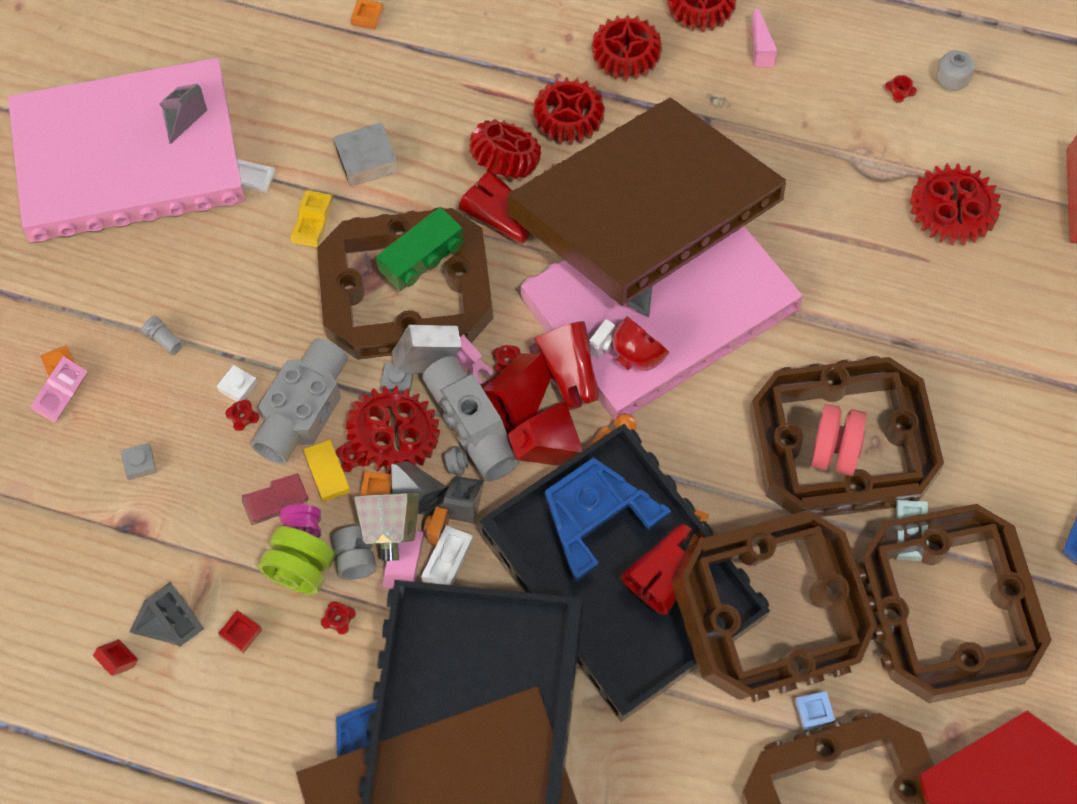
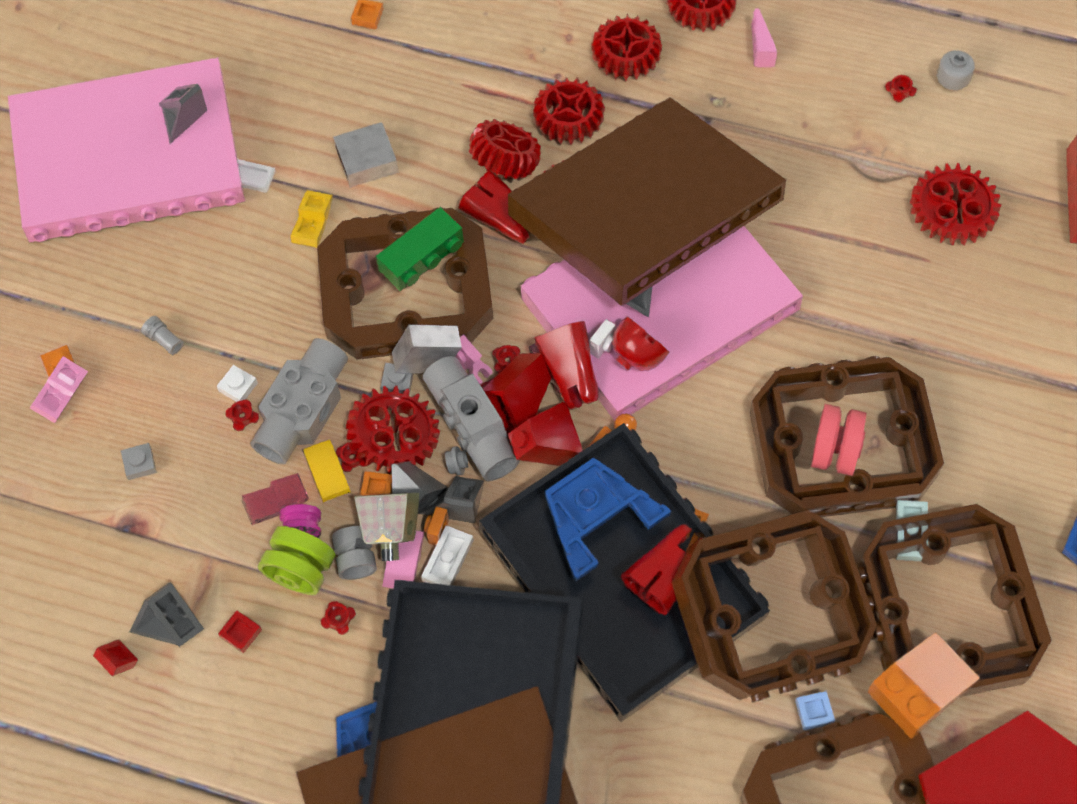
none -> orange slope [868,632,980,739]

